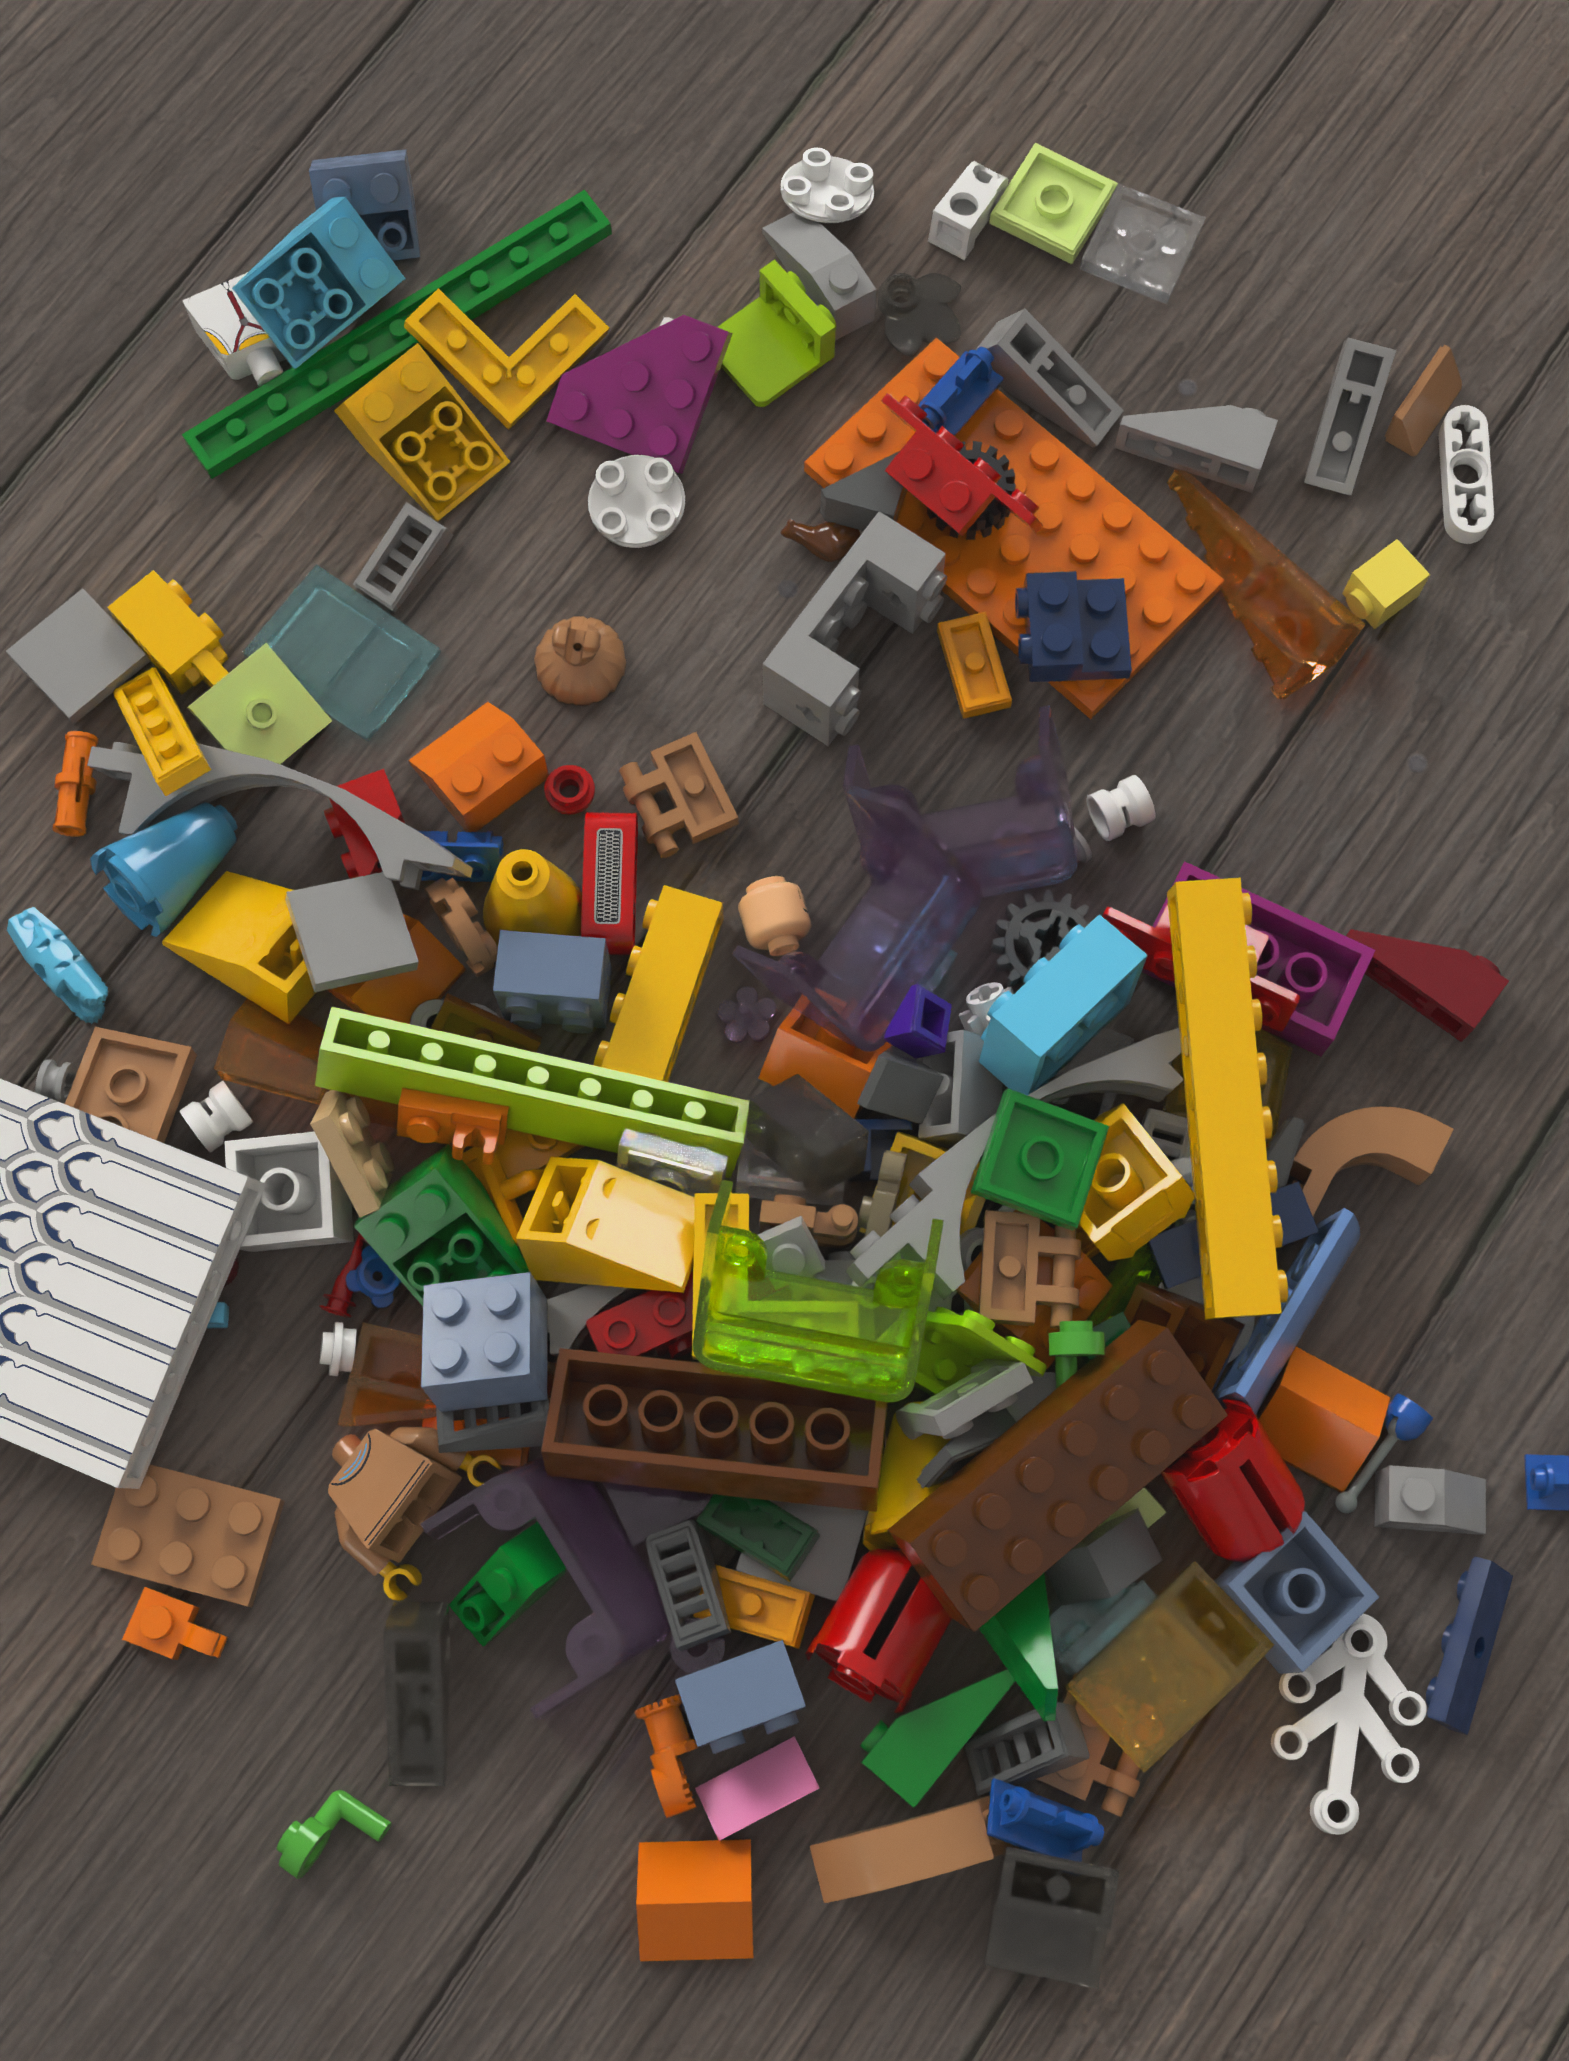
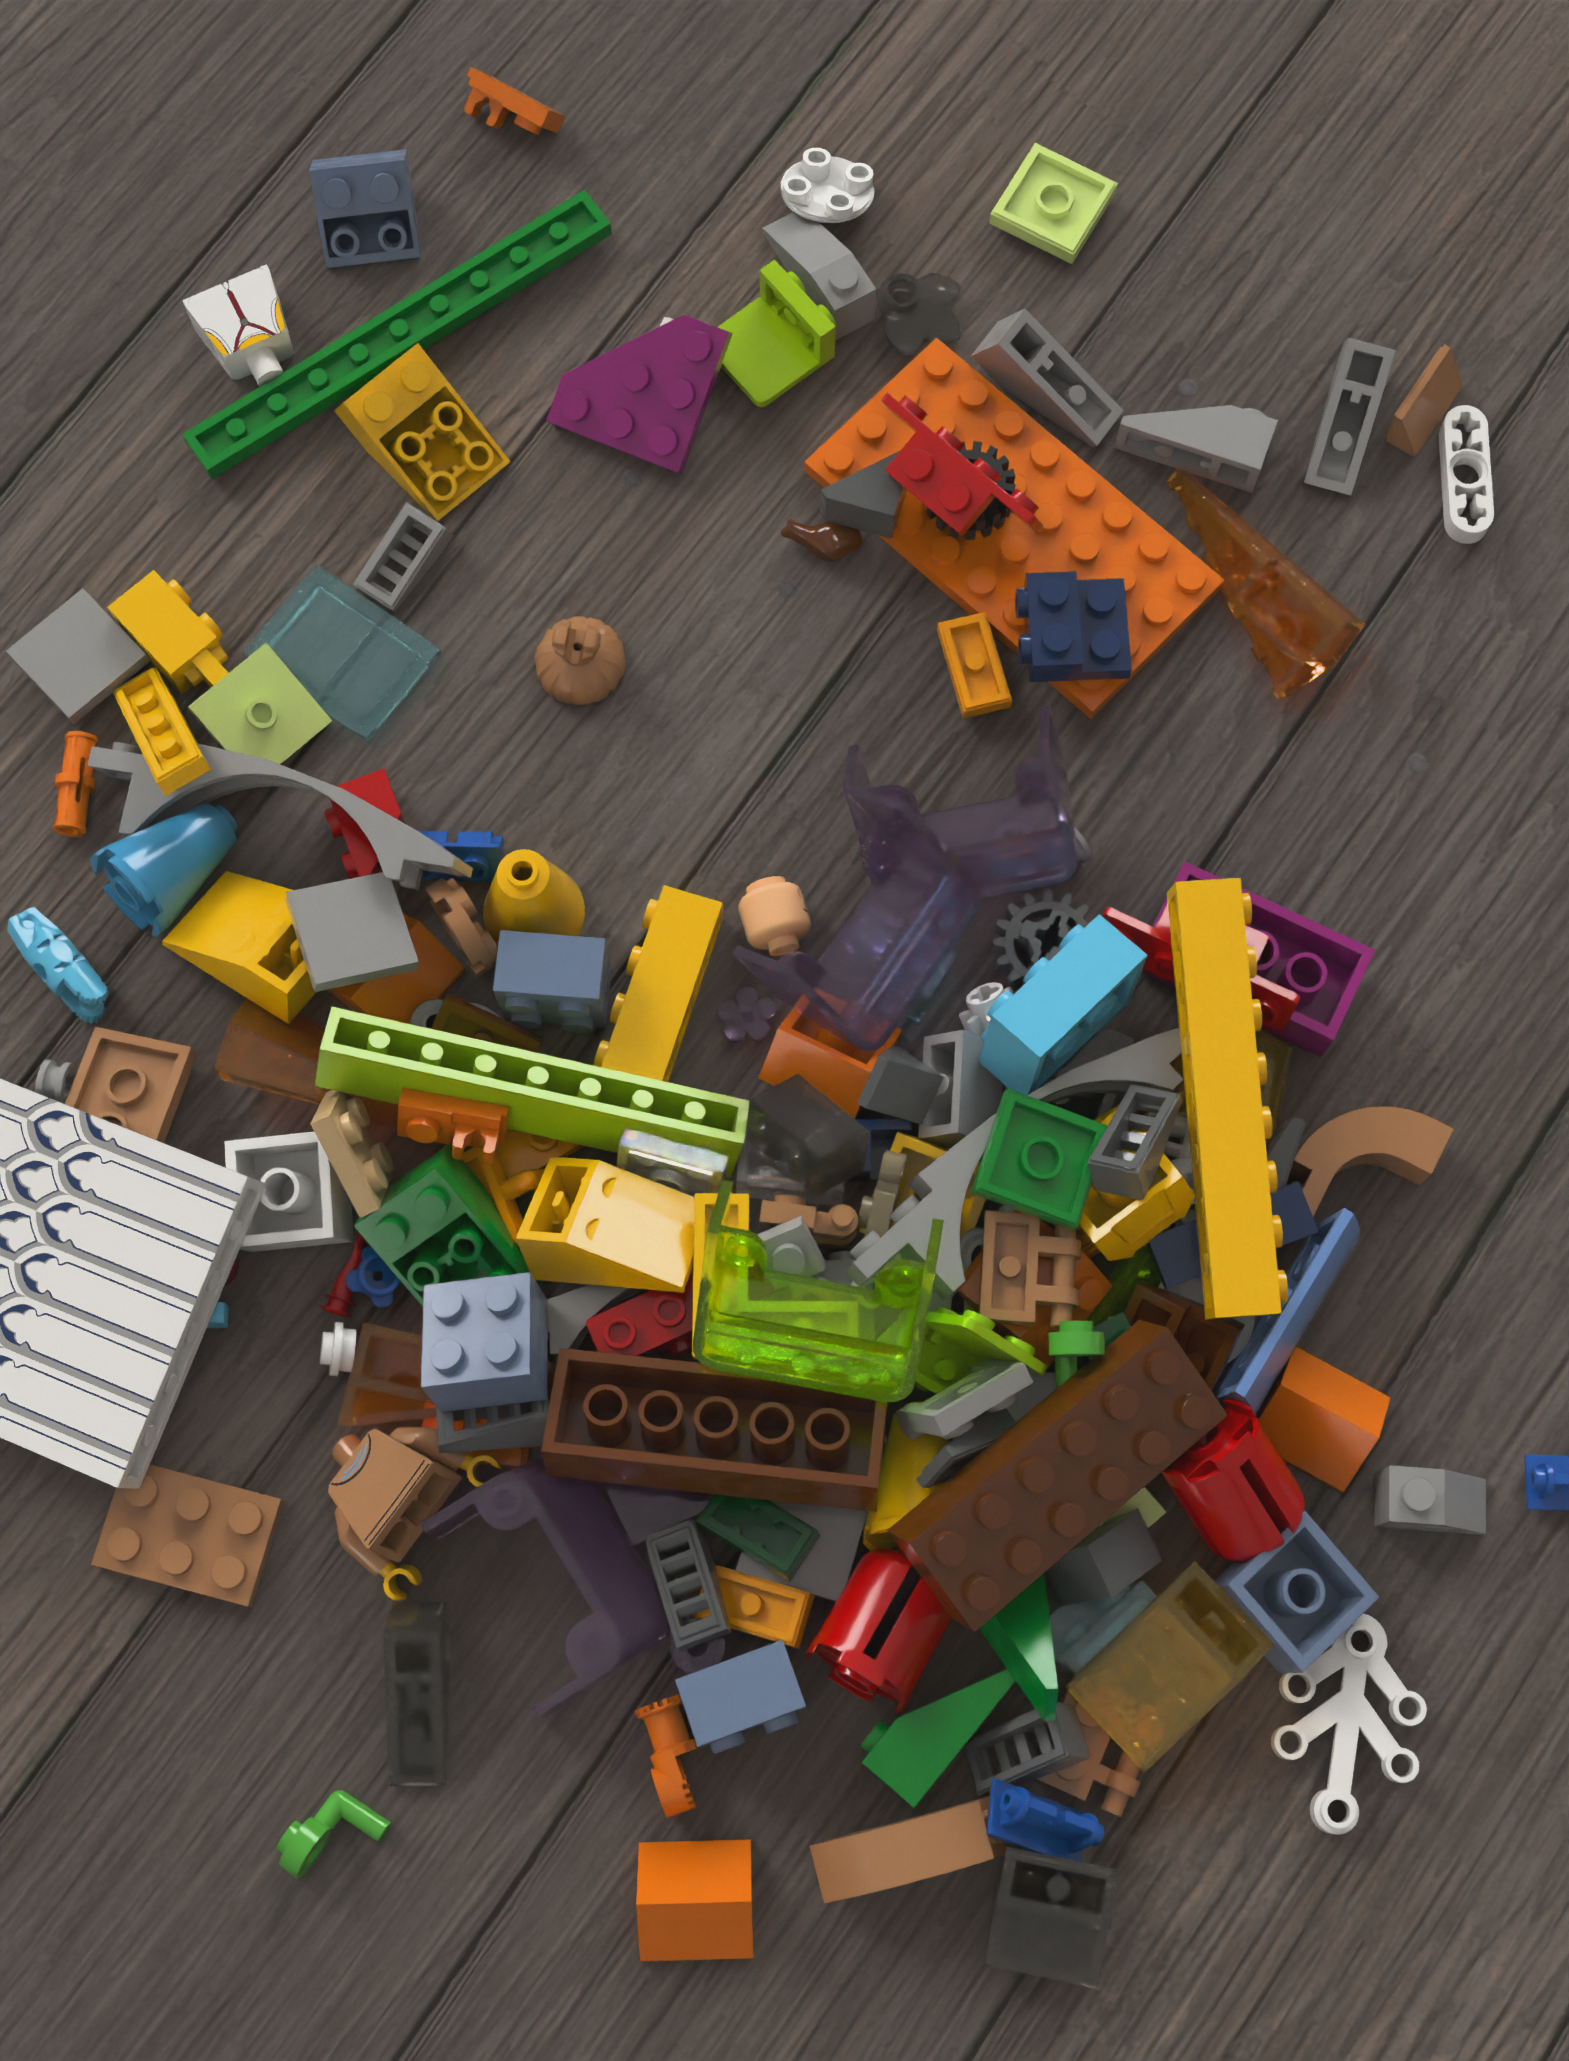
orange plate [122,1587,228,1660] -> none
white wheel [179,1080,253,1153] -> none
medium azure slope [232,197,406,369] -> none
yellow plate [404,288,609,430] -> none
orange slope [408,702,549,832] -> none
green slope [449,1520,576,1647] -> none
red plate [544,765,595,815] -> none
red beam [581,812,638,955] -> none
white dish [588,455,685,548] -> none
medium nougat plate [619,732,739,858] -> none
bright pink slope [695,1736,820,1841] -> none
light grey plate [763,511,947,746] -> none
dark purple slope [884,984,952,1059] -> none
blue hinge [918,347,1004,436] -> none
white leg [928,161,1009,261] -> none
clear plate [1080,183,1206,304] -> none
white wheel [1087,775,1156,841] -> none
hinge [1335,1393,1433,1513] -> none
light yellow brick [1342,539,1430,629] -> none
dark red slope [1346,929,1509,1043] -> none
dark blue tile [1426,1556,1513,1735] -> none
none -> orange plate [464,67,566,135]
none -> dark grey slope [1087,1085,1182,1200]

